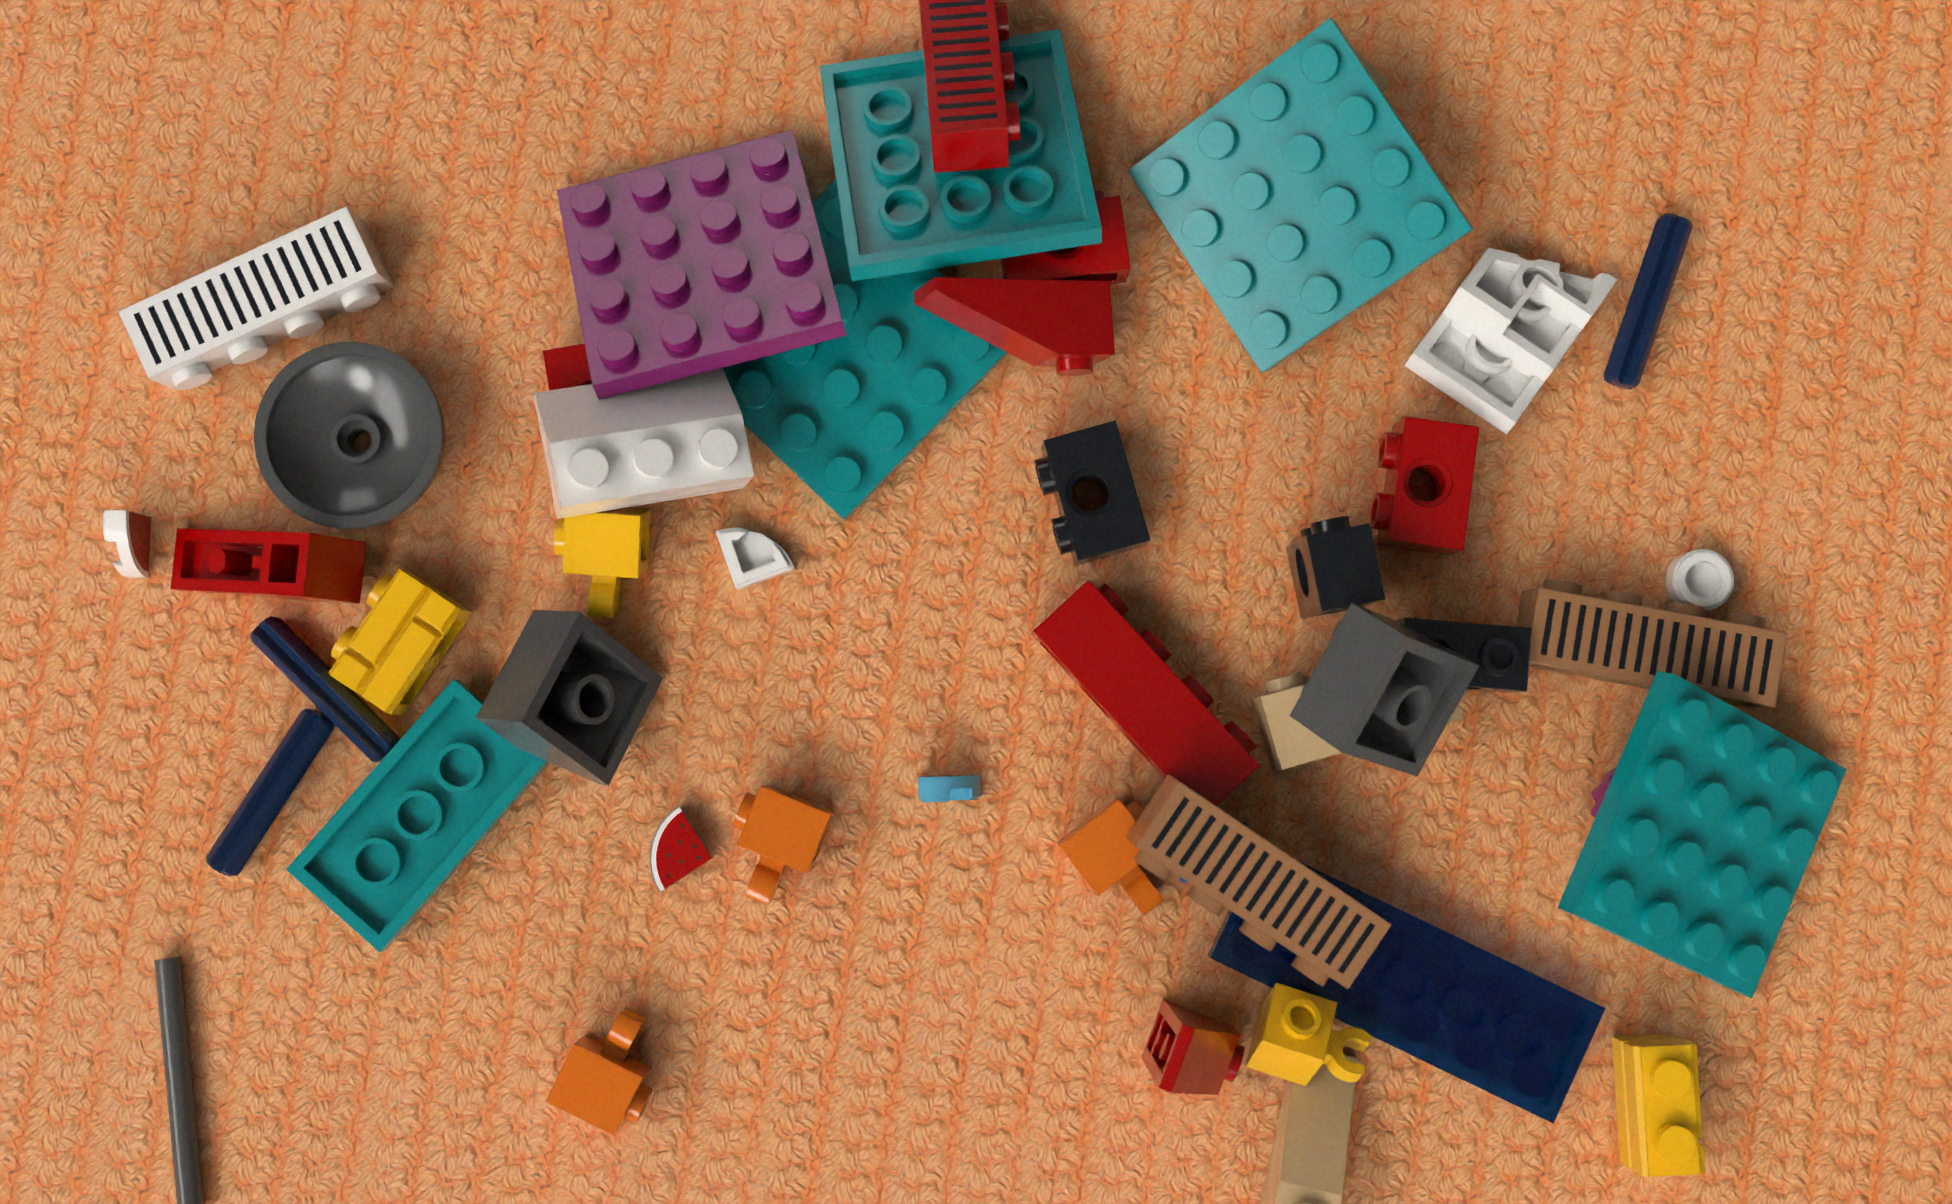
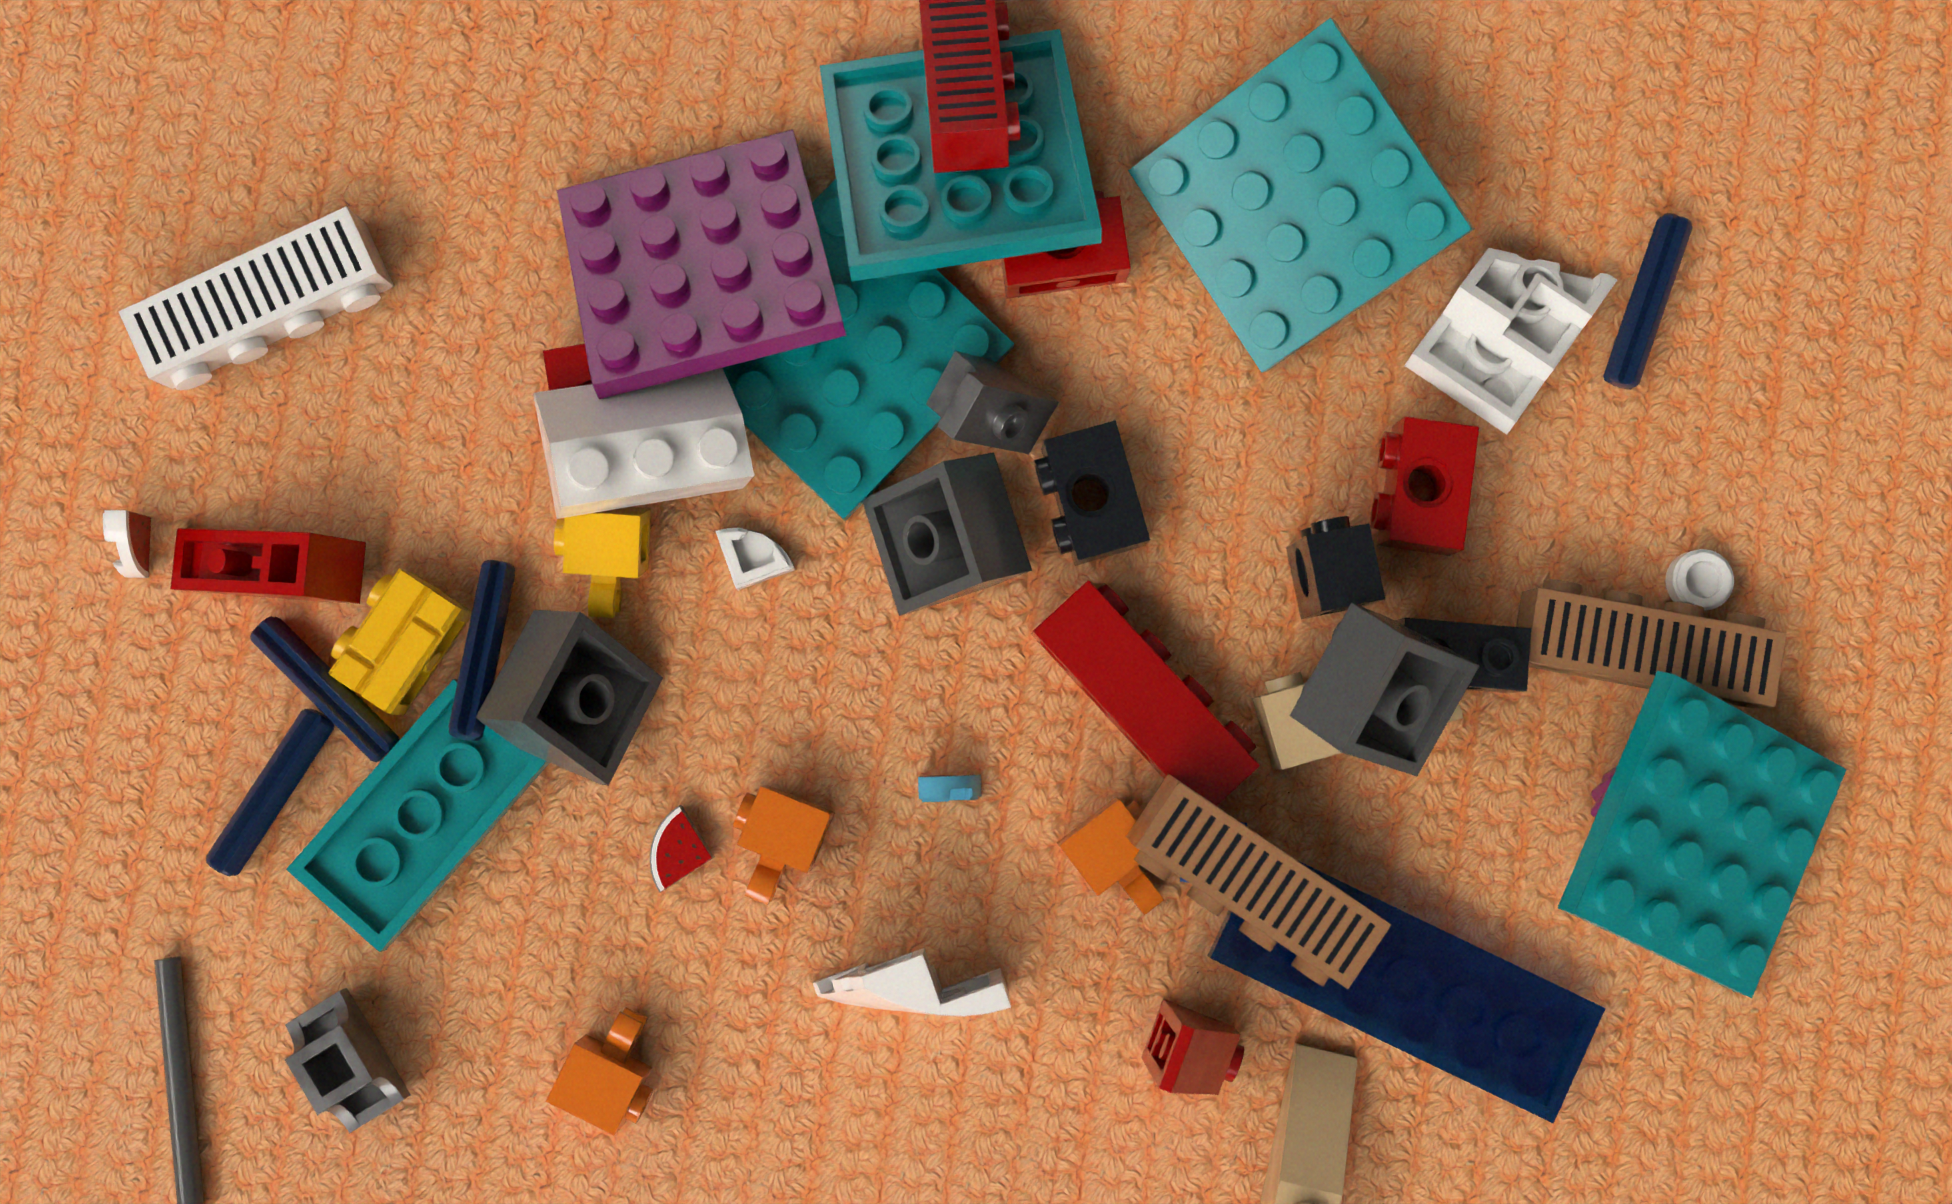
dark grey dish [254,342,445,530] -> none
red slope [914,277,1115,376] -> none
yellow brick [1245,983,1372,1086] -> none
yellow brick [1612,1033,1705,1177] -> none
none -> flat silver brick [284,988,411,1133]
none -> dark blue axle [448,560,515,741]
none -> white slope [813,948,1011,1016]
none -> dark grey slope [863,453,1032,616]
none -> flat silver brick [926,351,1059,454]

